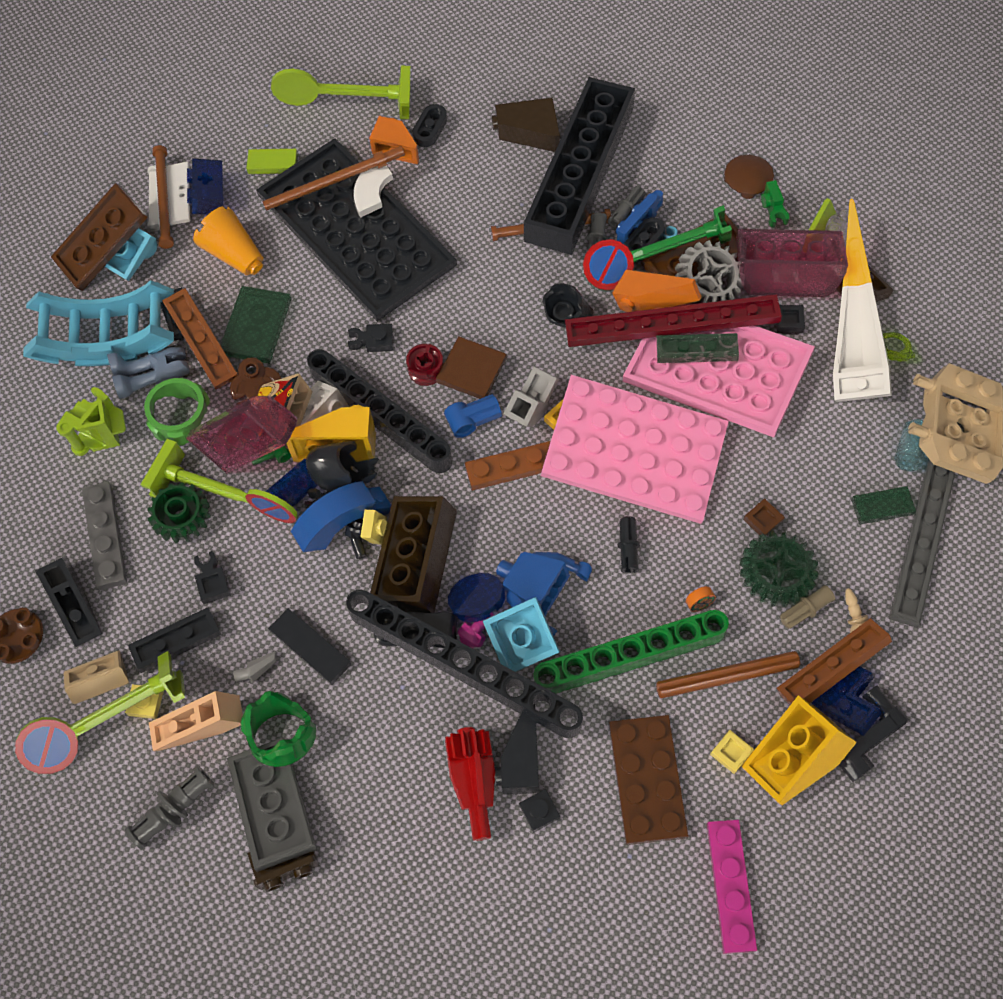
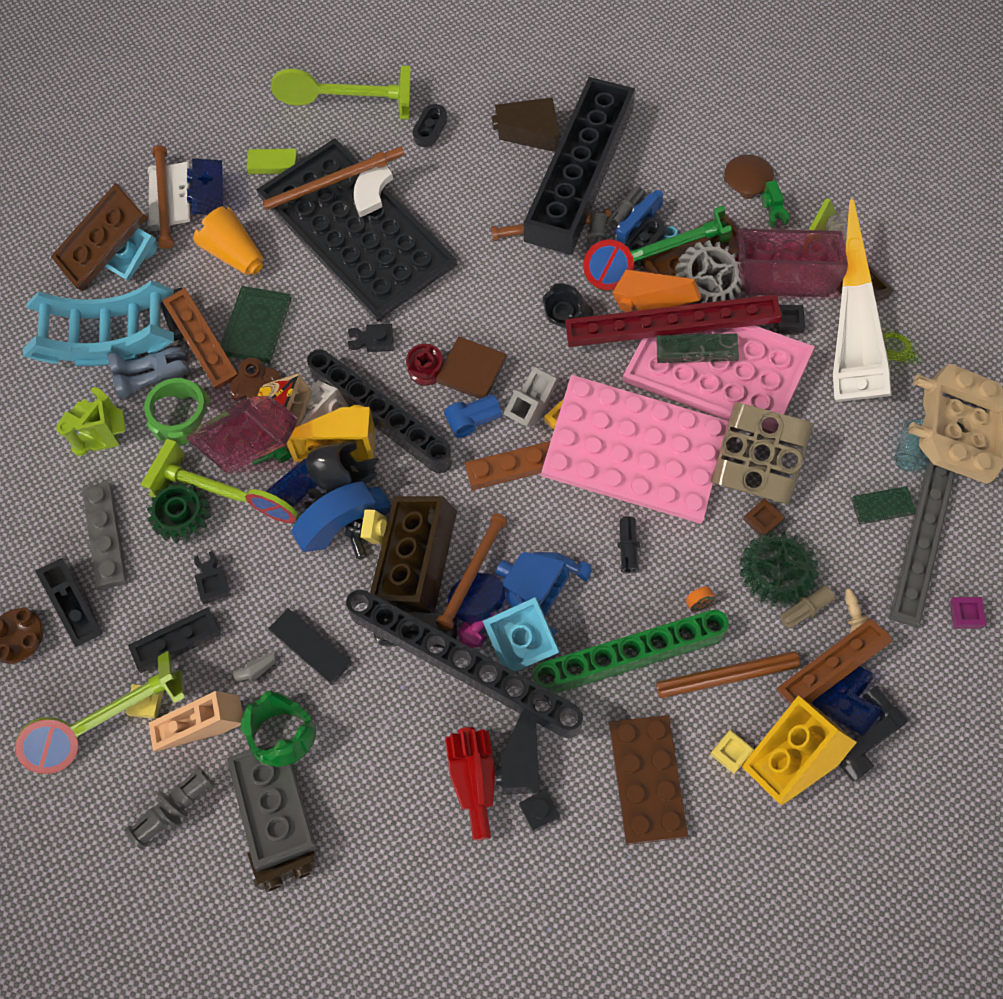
tan slope [64,651,129,704] -> none
orange slope [369,116,419,165] -> none
dark pink plate [707,820,757,954] -> none
none -> dark orange bar [436,513,507,631]
none -> dark tan connector [711,402,814,505]
none -> magenta plate [949,597,987,629]

